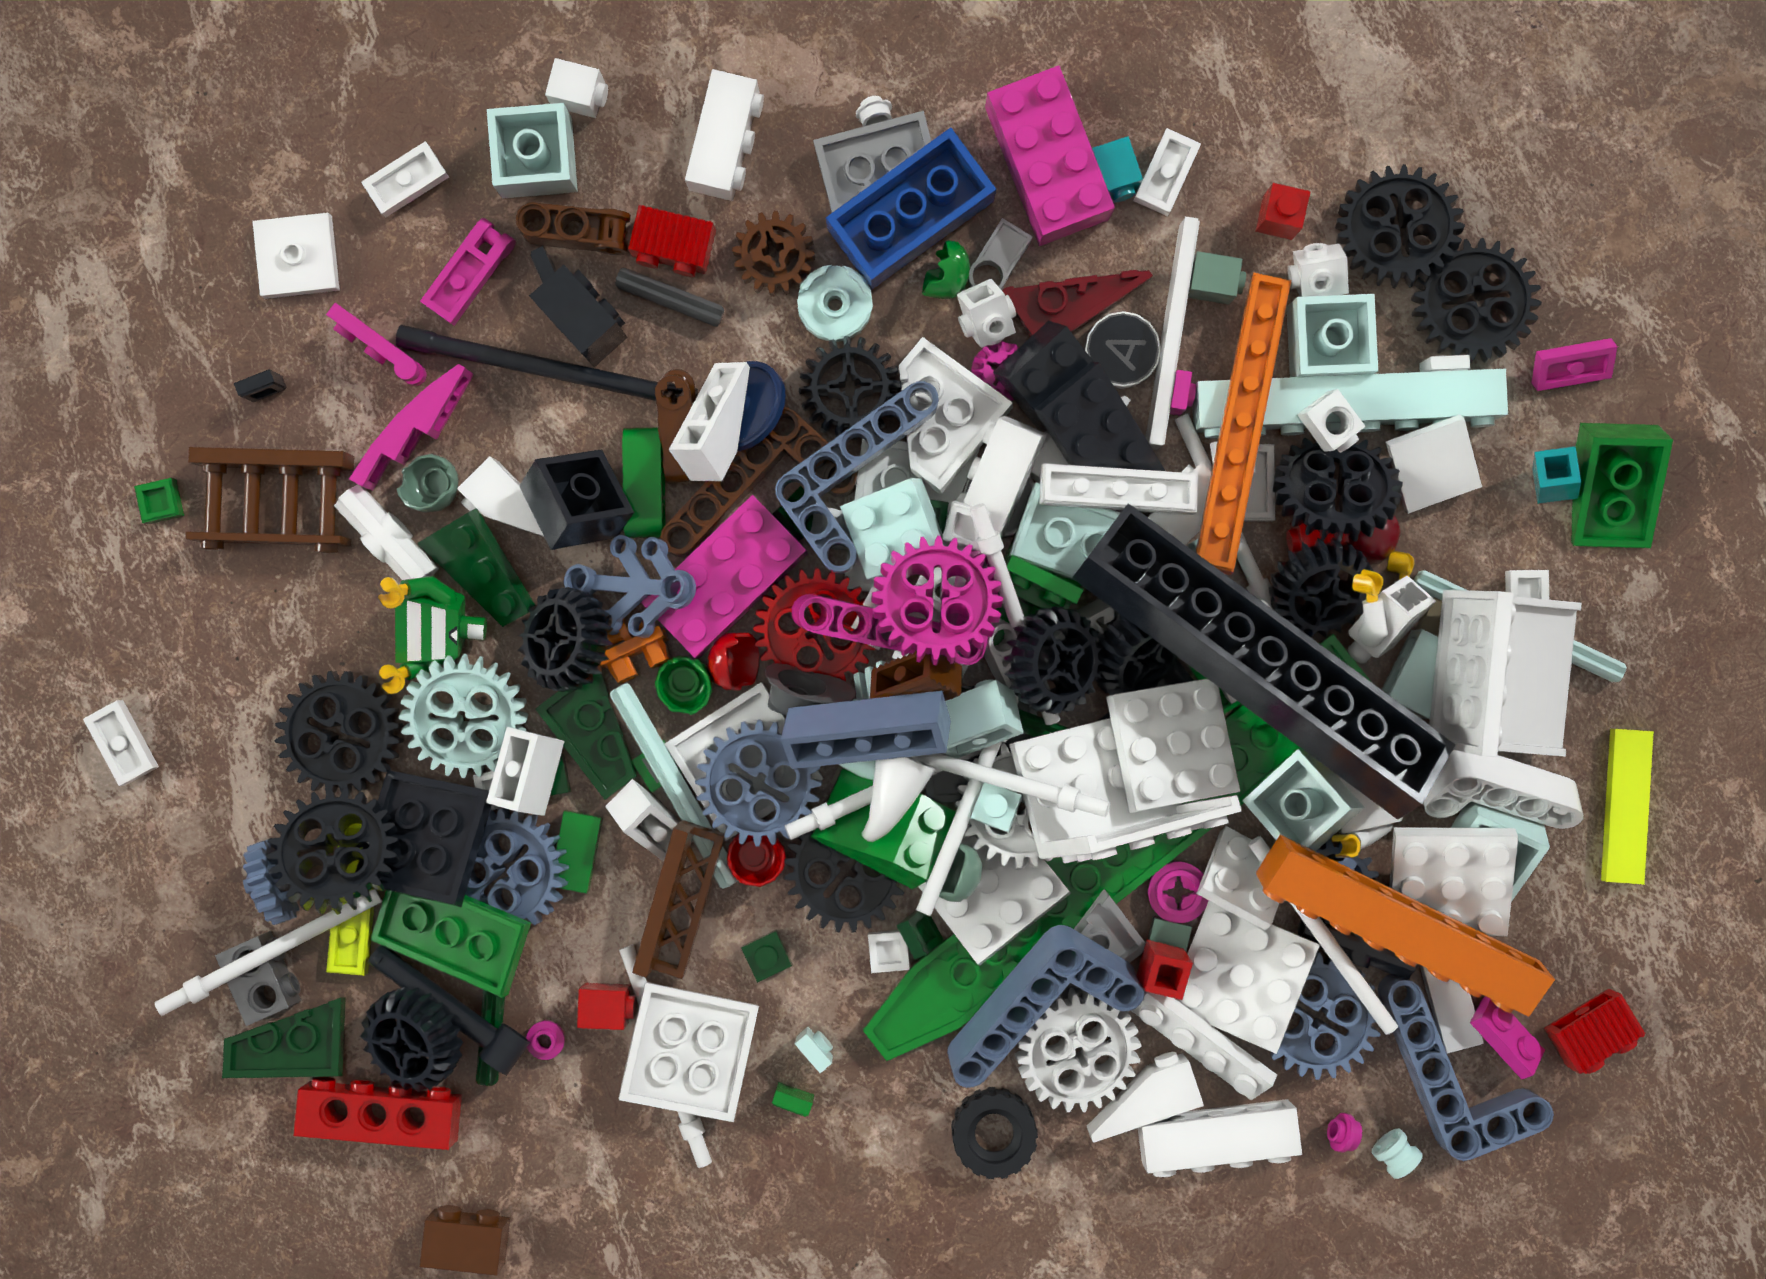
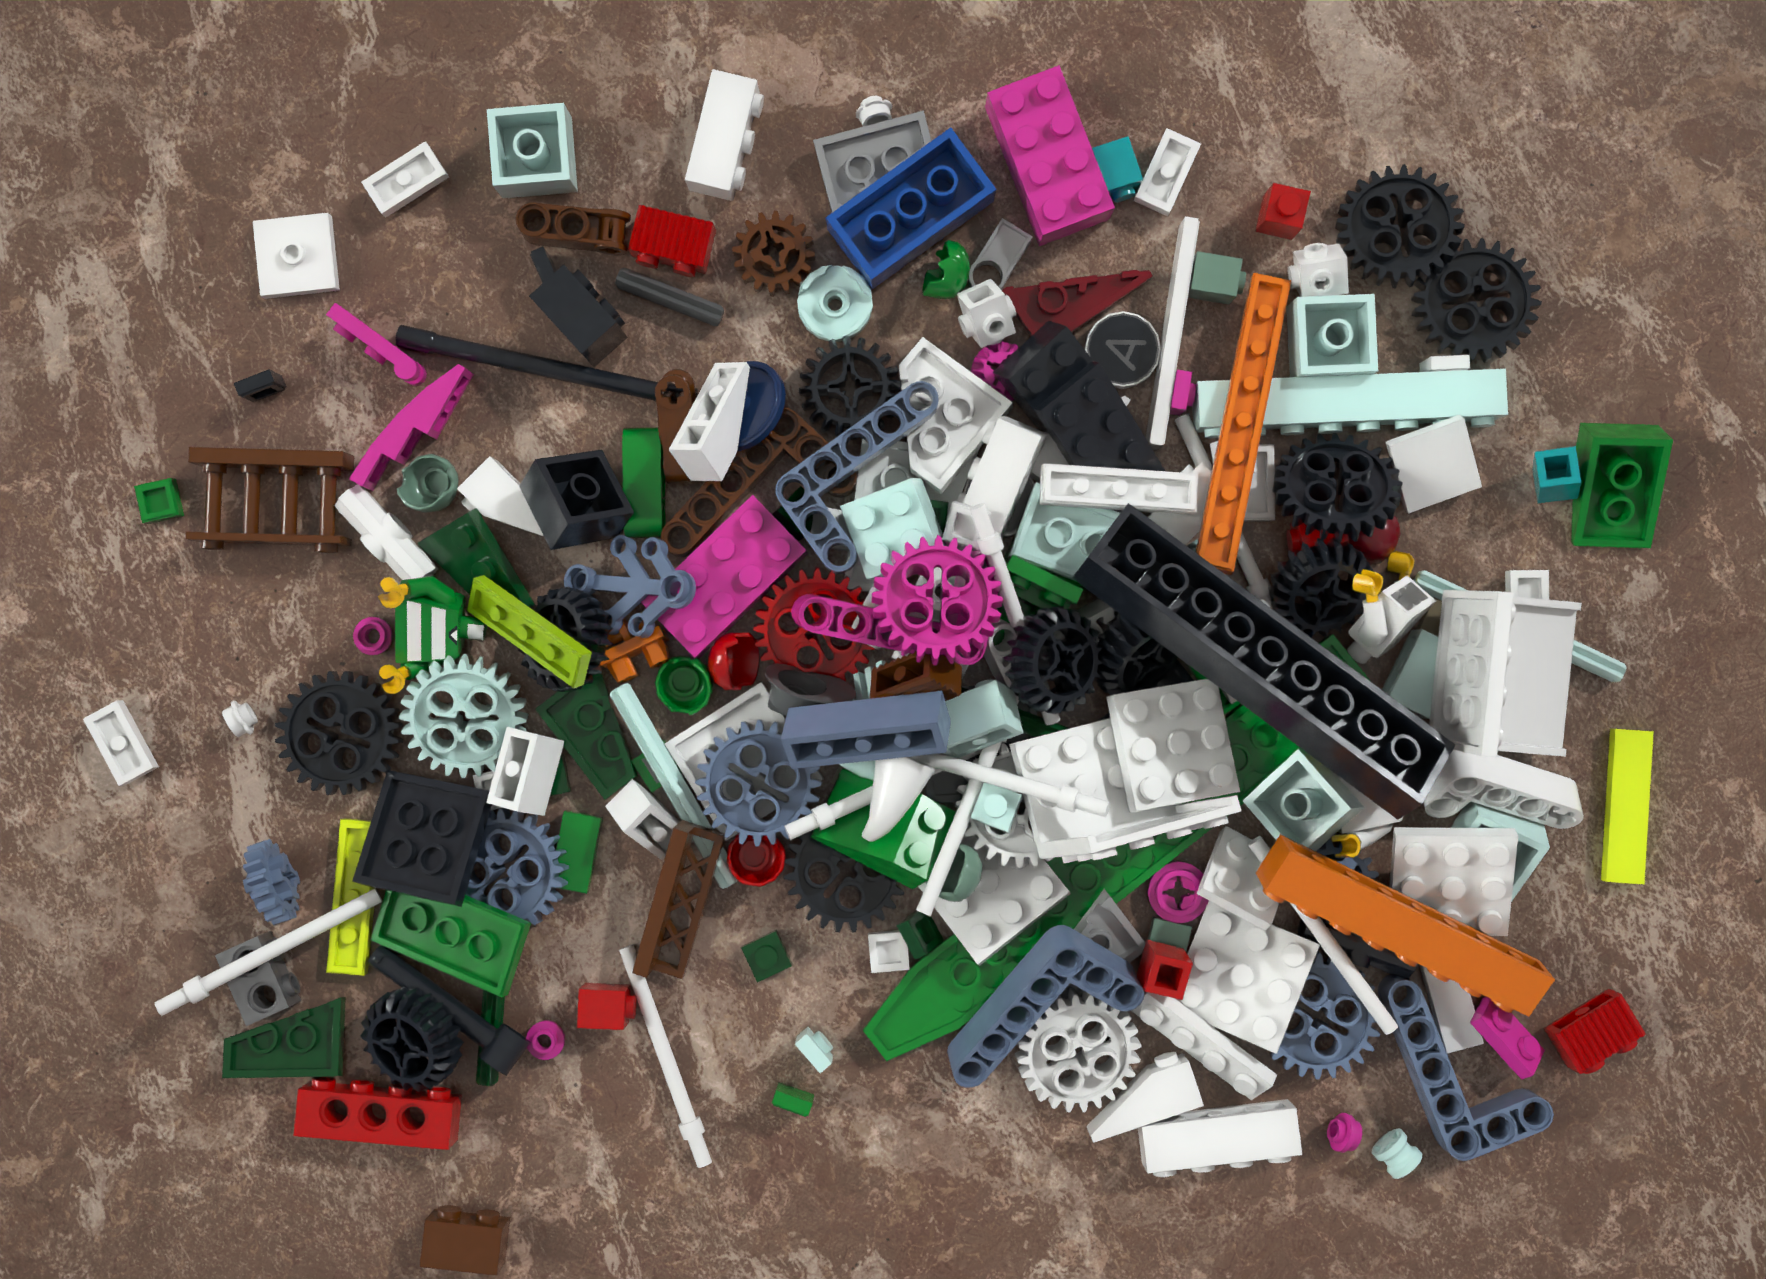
black gear [266,788,400,915] -> none
dark pink plate [420,218,516,326] -> none
white brick [545,58,608,118] -> none
white plate [618,982,759,1122] -> none
black tyre [951,1087,1038,1180] -> none
white brick [1297,389,1366,452] -> none
dark pink plate [1531,338,1618,391] -> none
none -> white plate [222,701,258,737]
none -> dark pink plate [353,617,393,655]
none -> lime tile [467,575,592,688]

